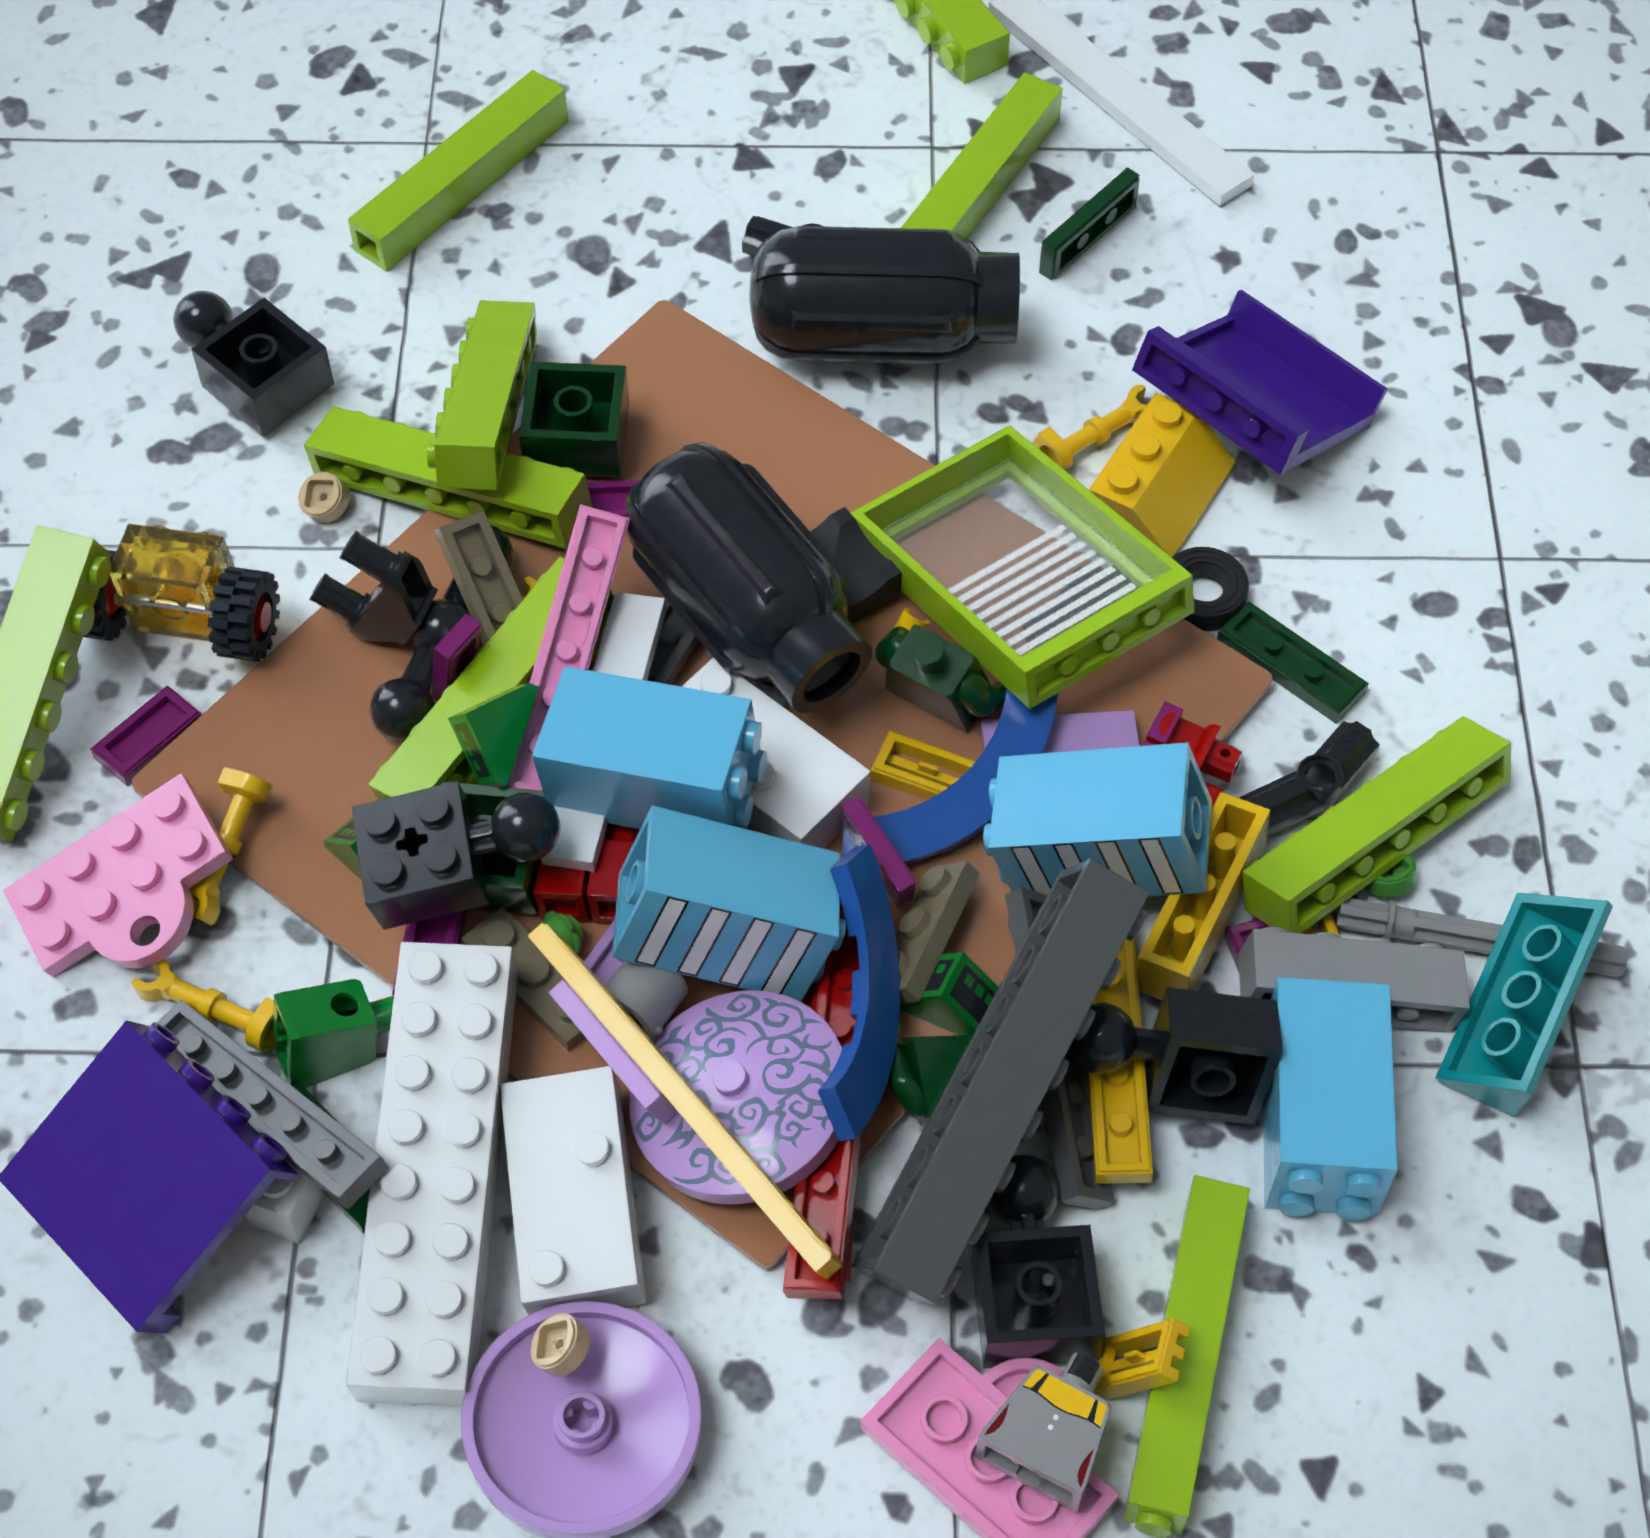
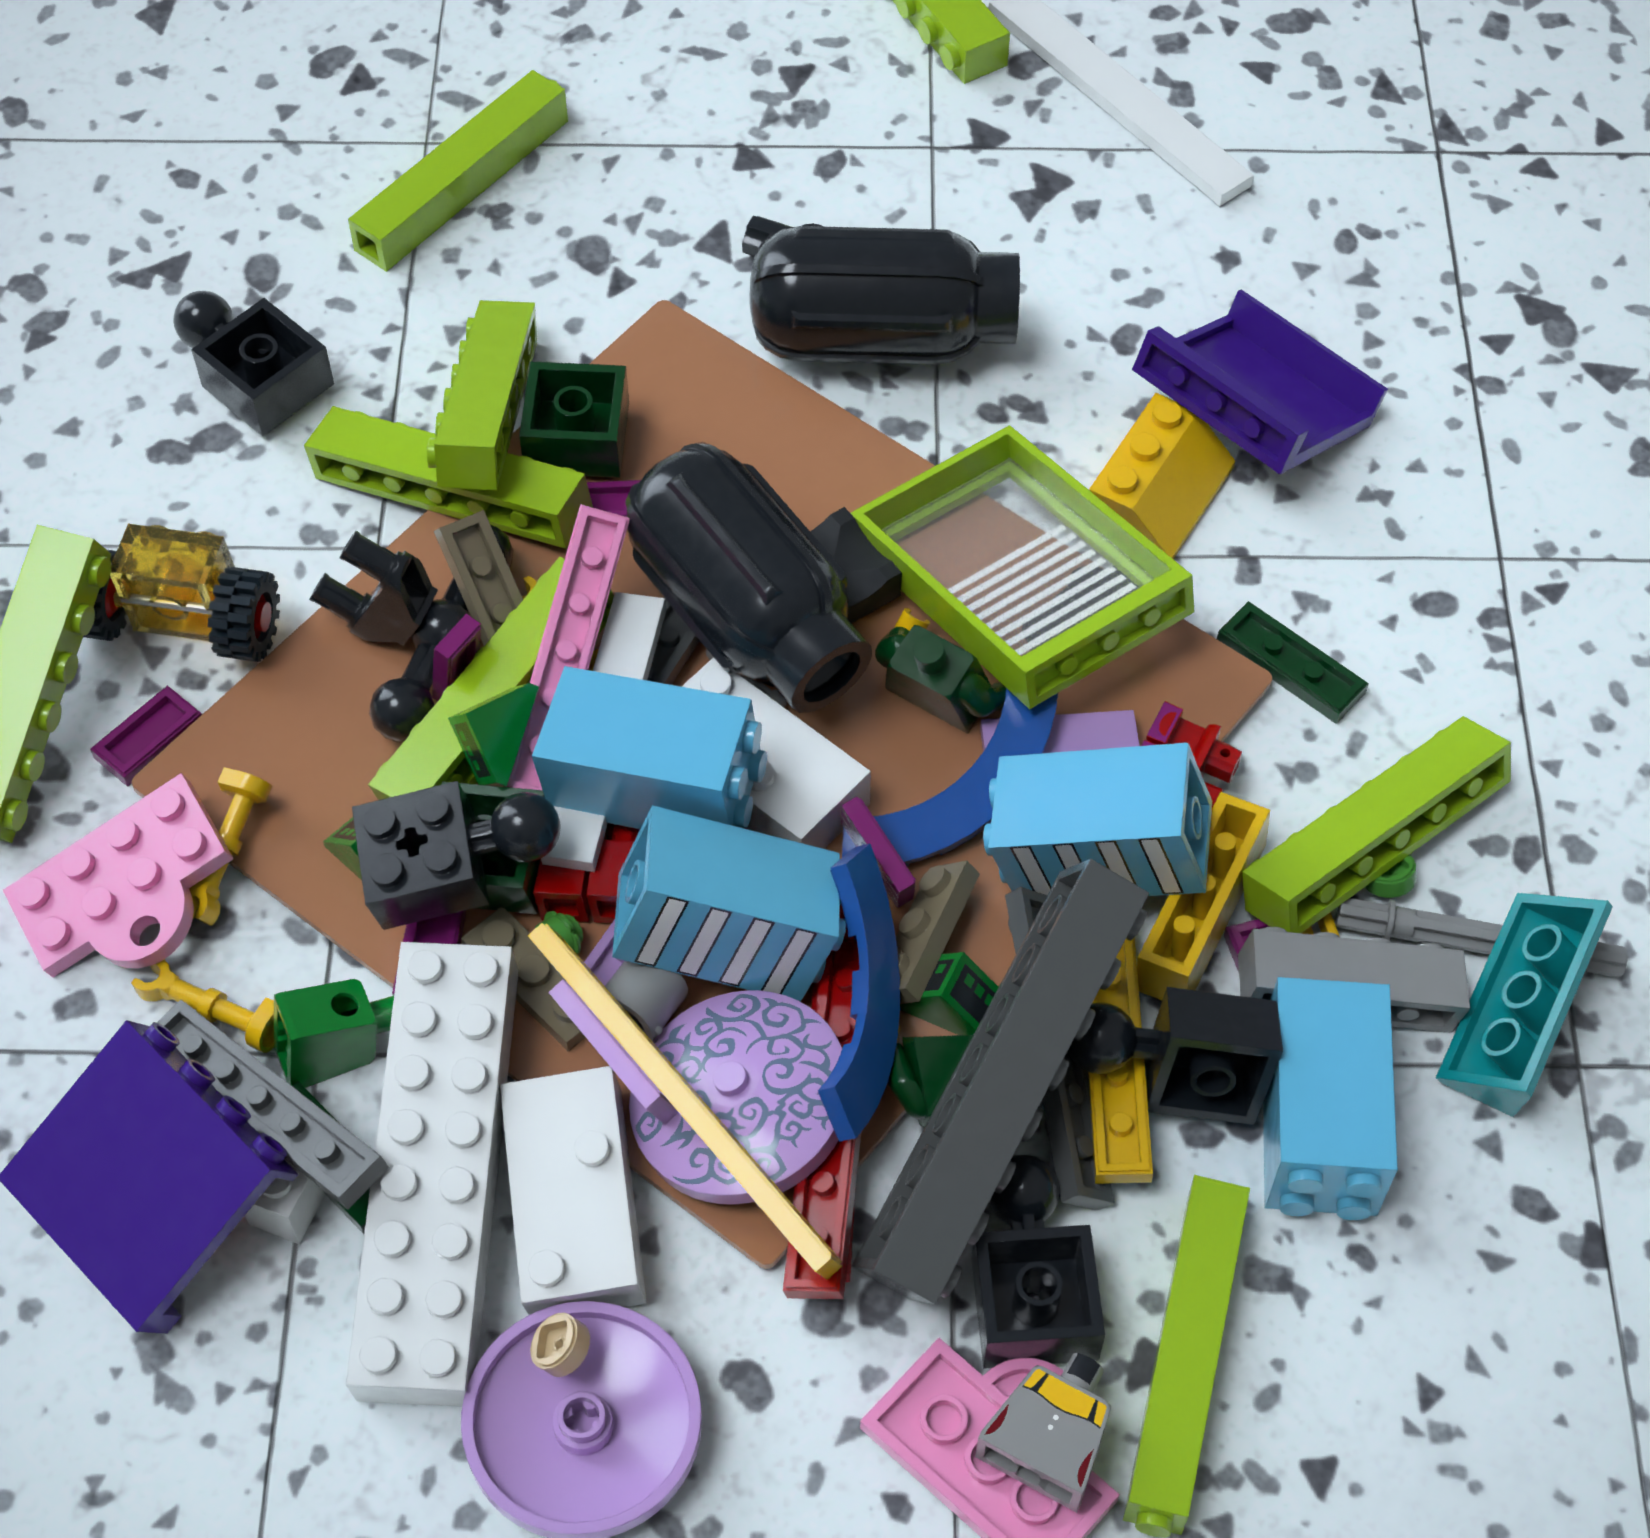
tan tile [298,472,350,523] -> none
yellow tile [871,731,976,800] -> none
lime brick [901,72,1063,239] -> none
yellow piece [1033,385,1147,471] -> none
dark green tile [1039,167,1140,280] -> none
yellow tile [1094,1318,1190,1400] -> none
black tyre [1172,547,1249,631] -> none
black piece [1240,721,1380,837] -> none

